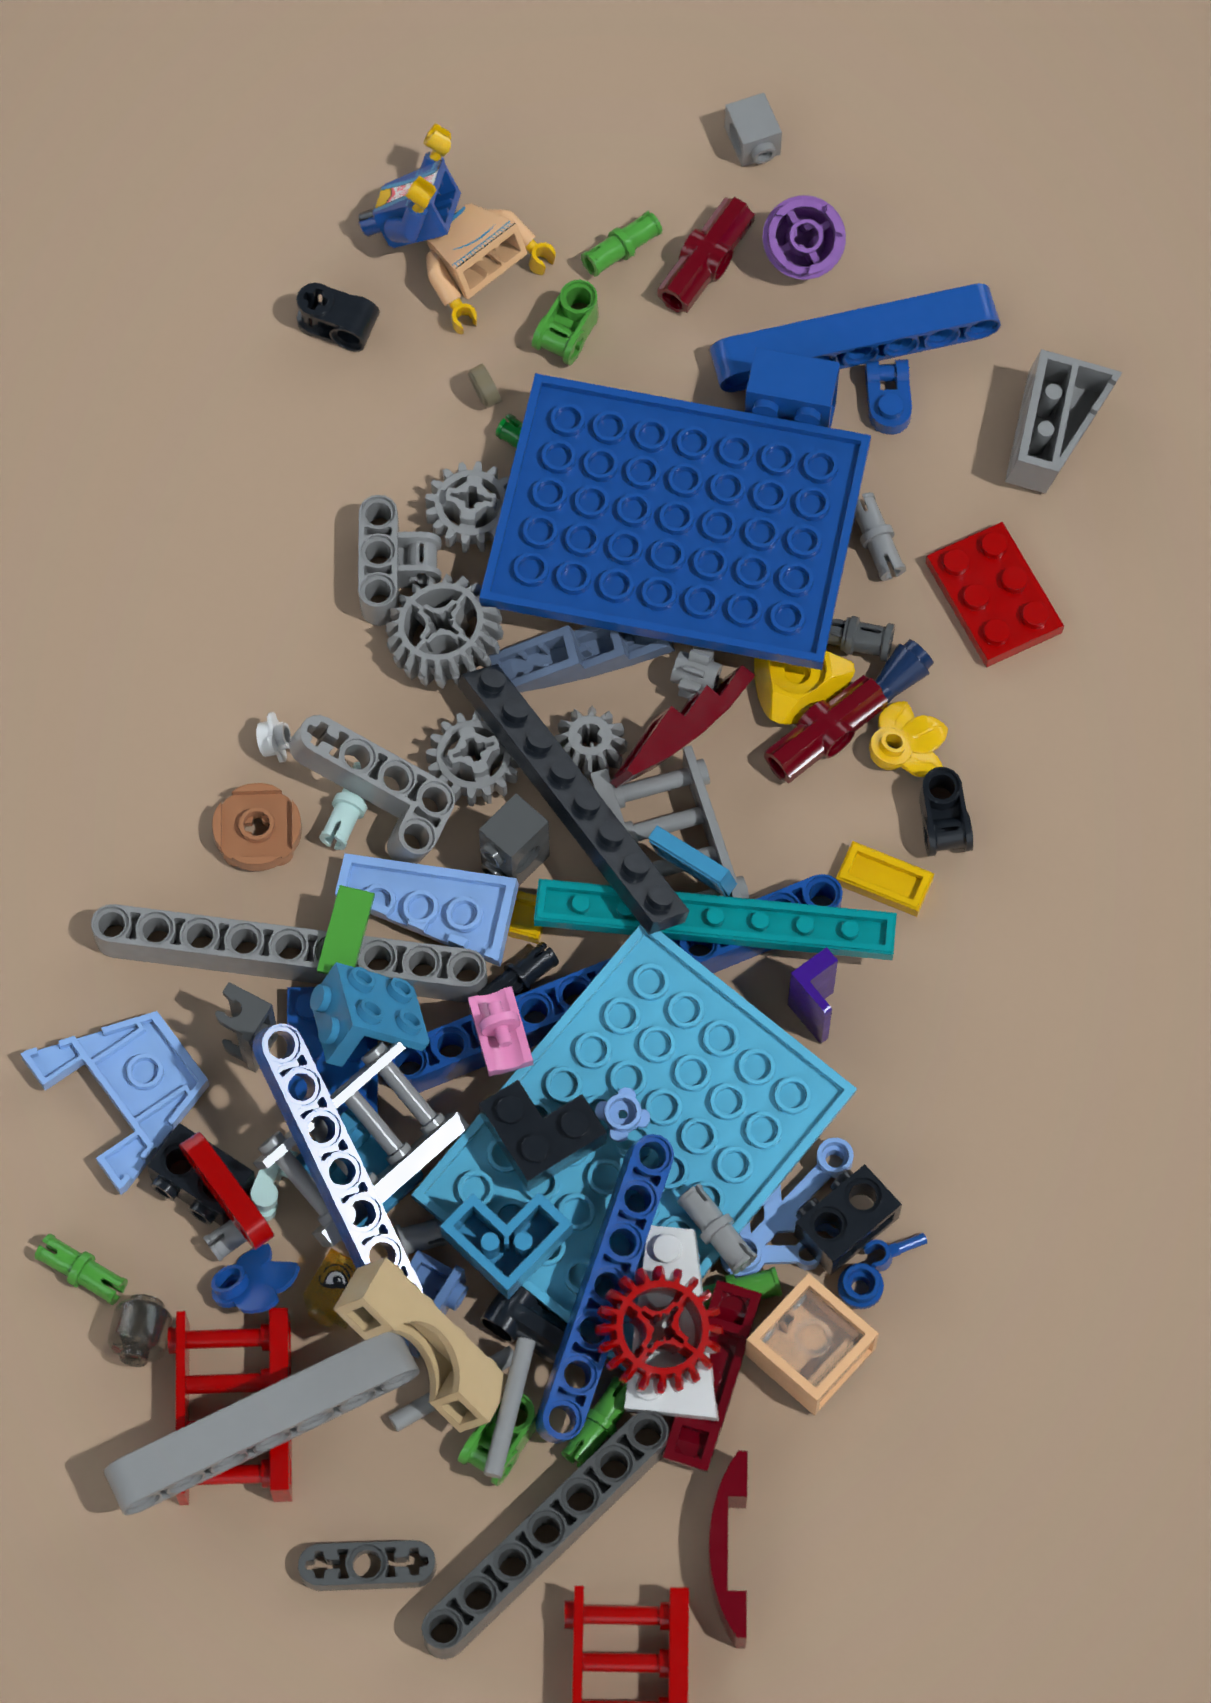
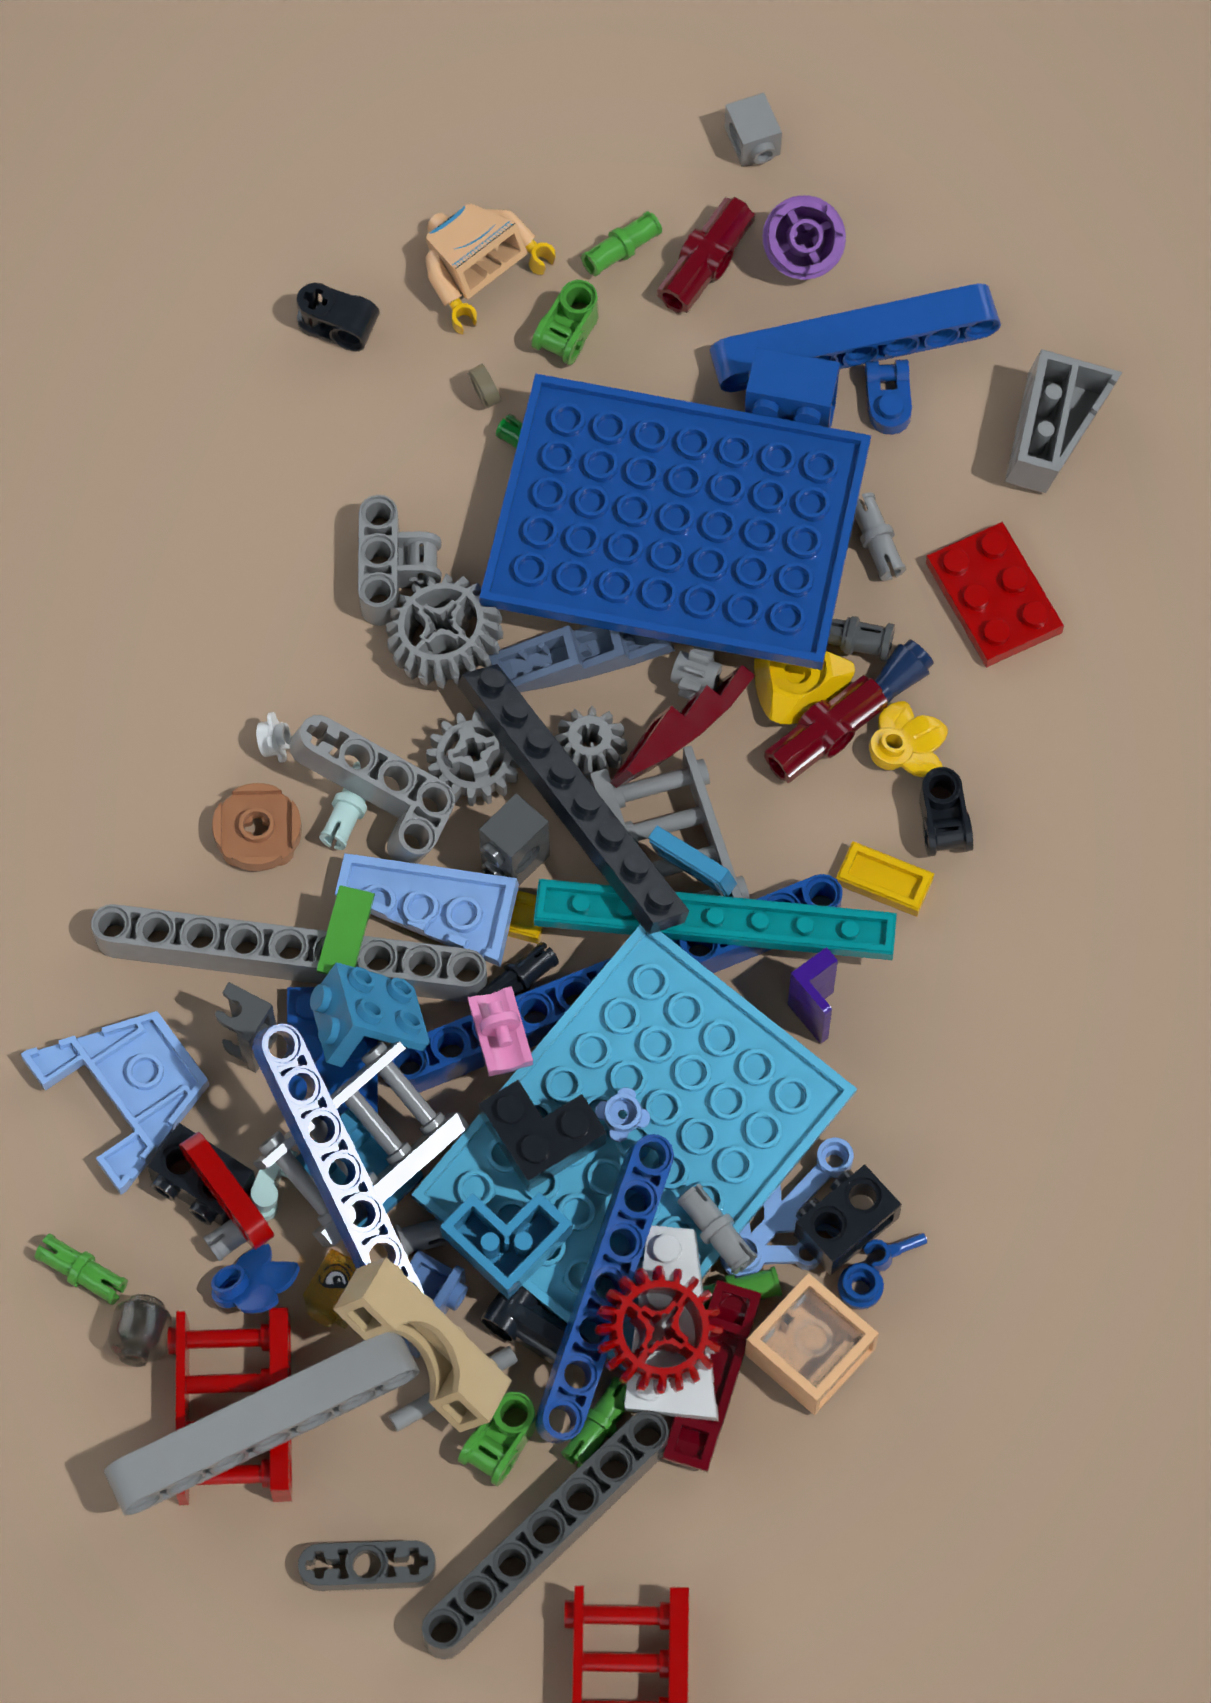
blue torso [359,124,461,248] -> none
light grey gear [425,461,509,553] -> none
light grey bar [483,1337,536,1479] -> none
dark red slope [708,1450,748,1648] -> none

